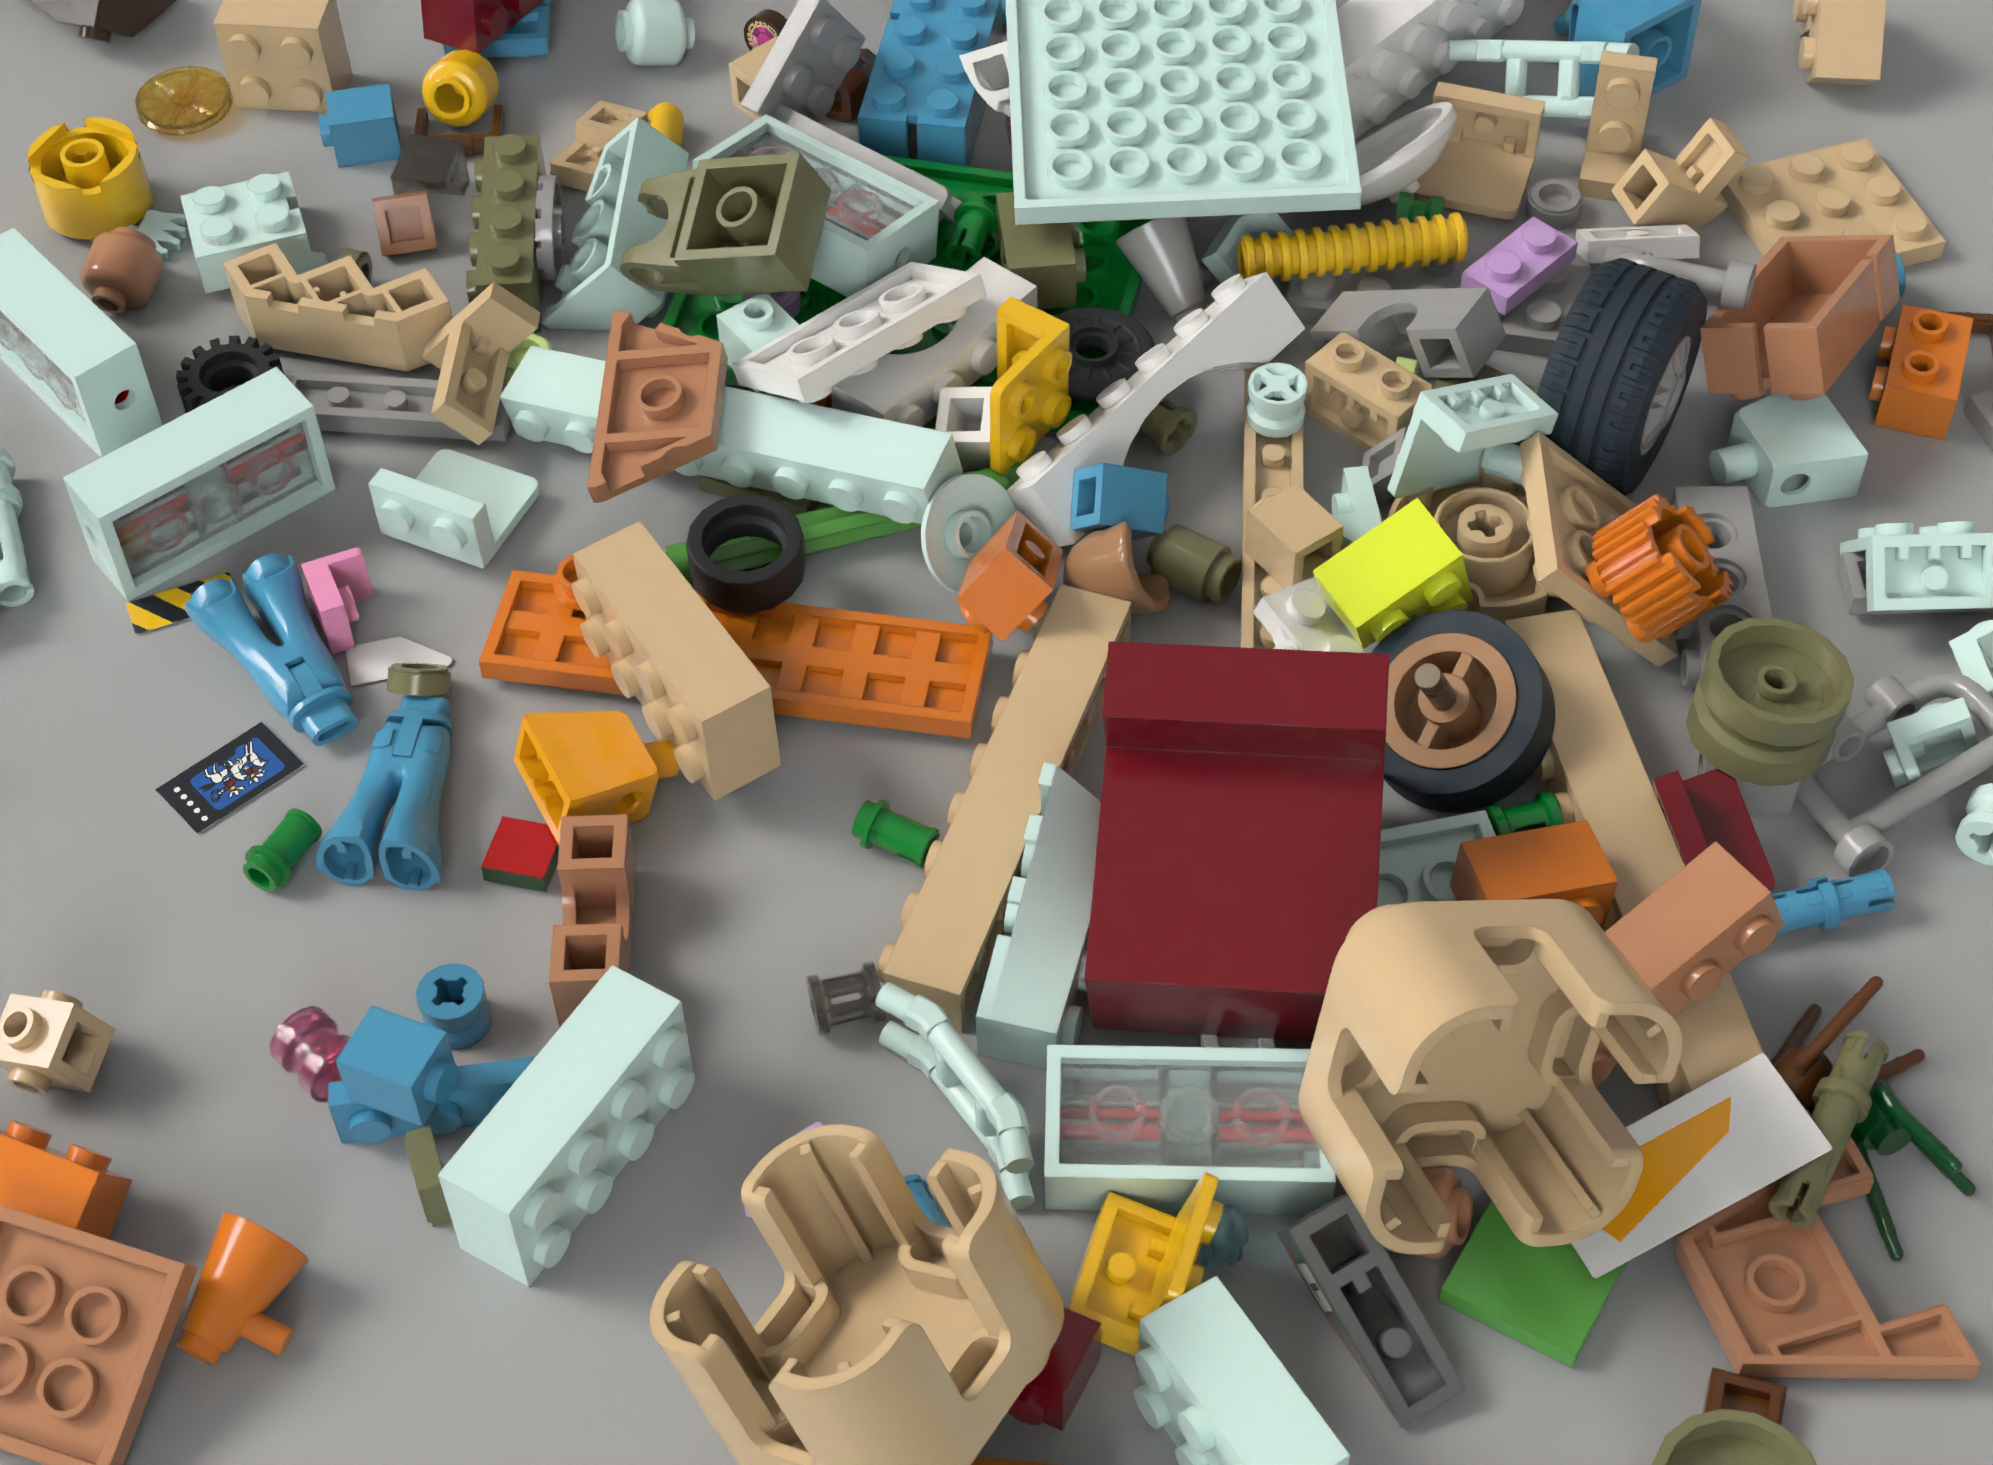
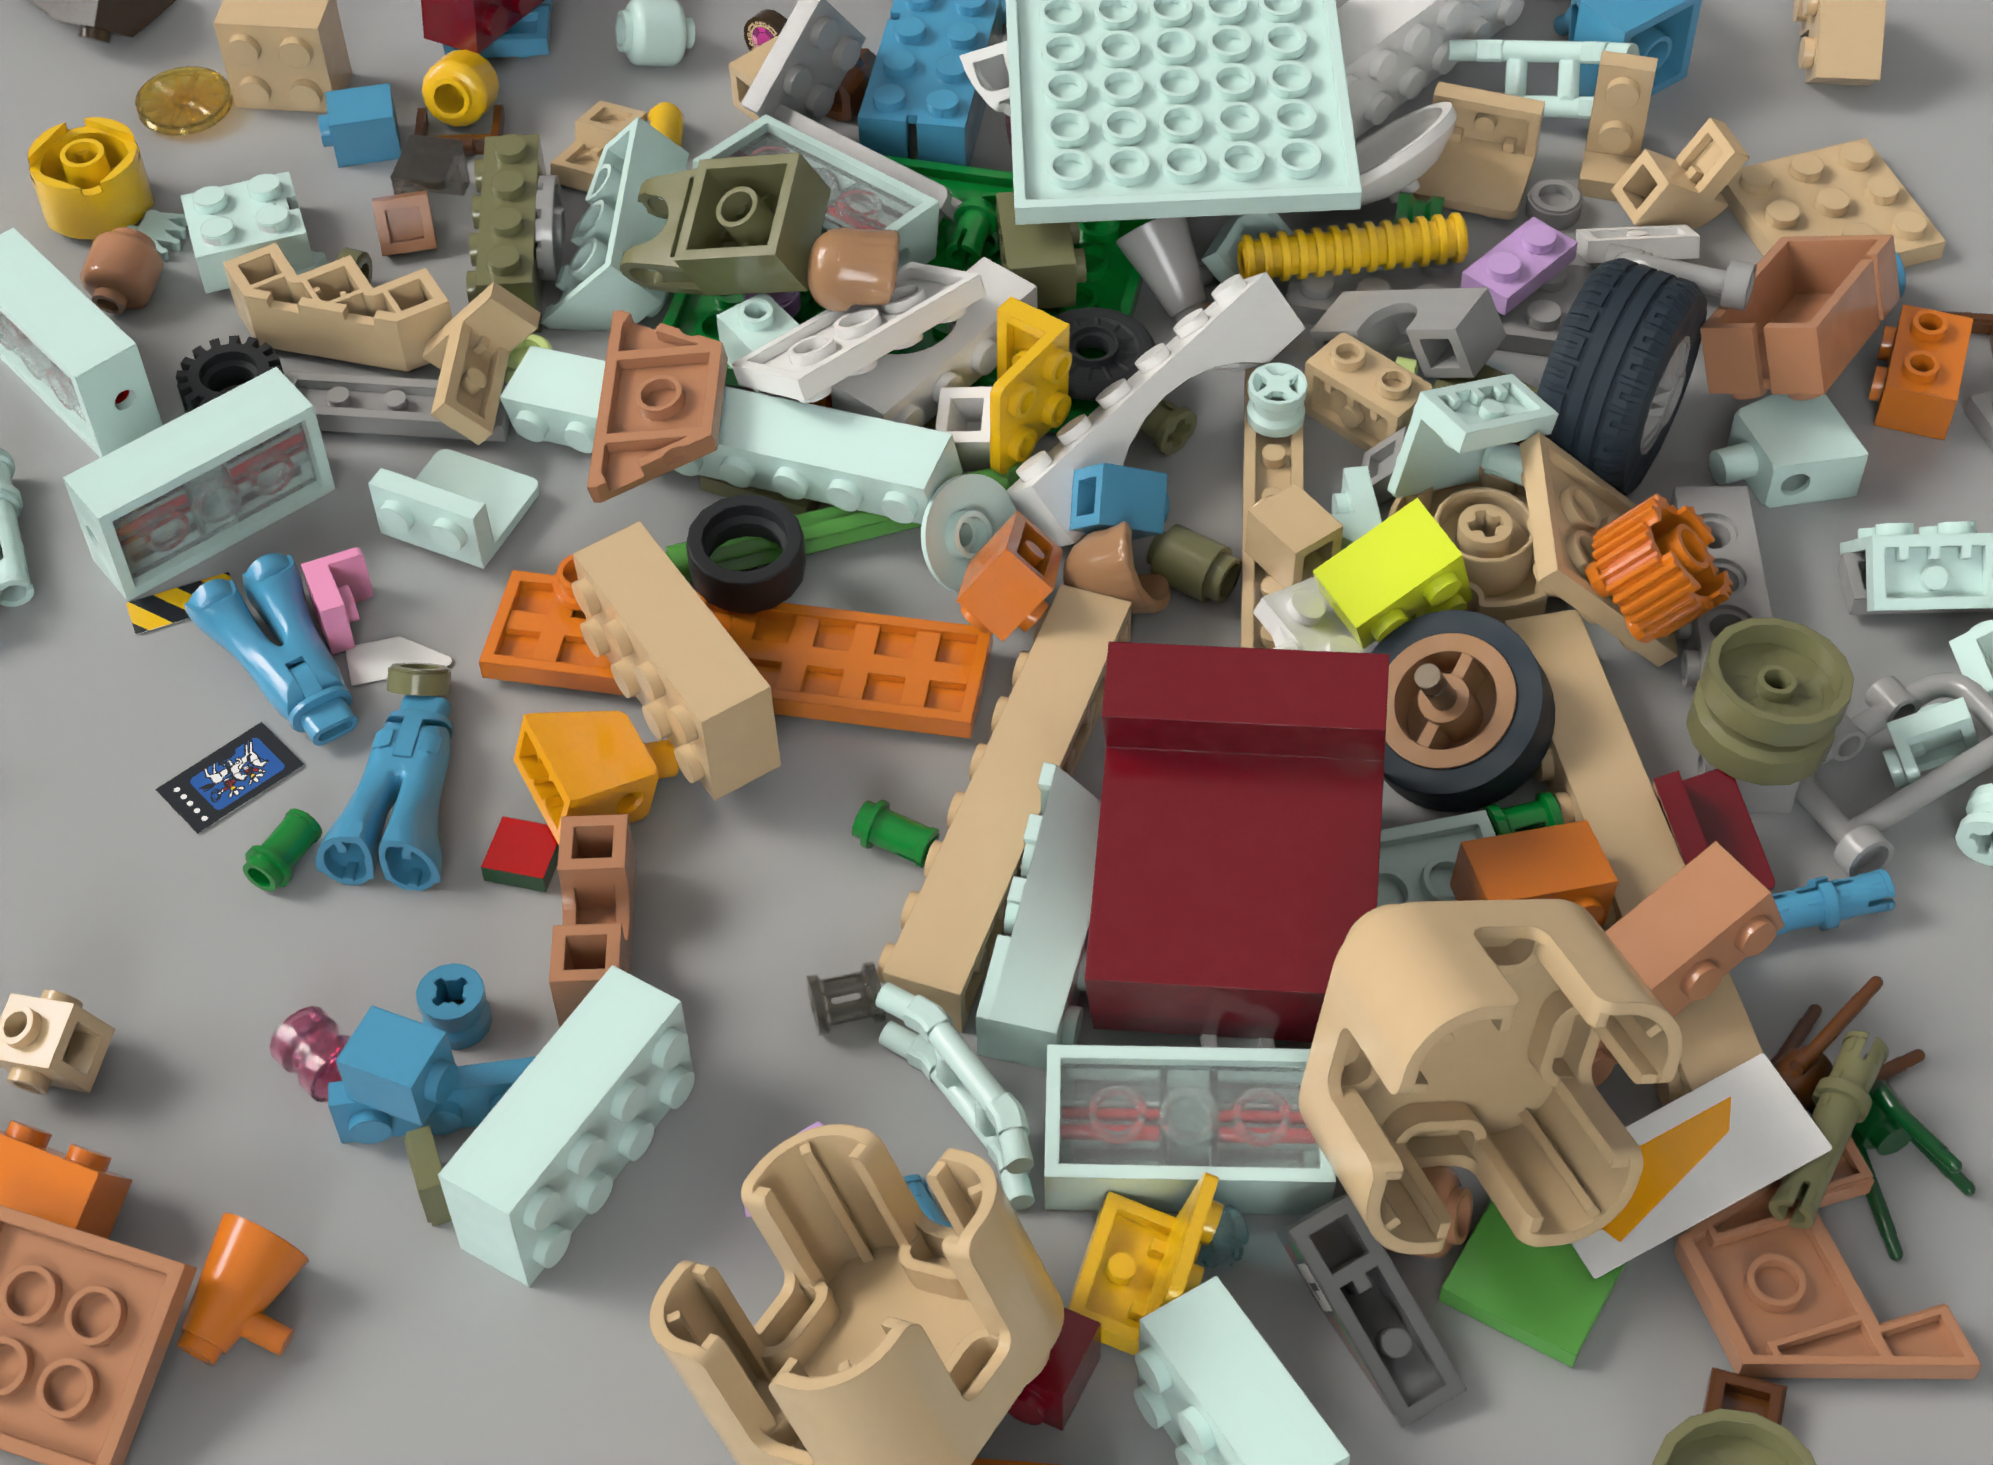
none -> medium nougat hair [807,227,899,312]

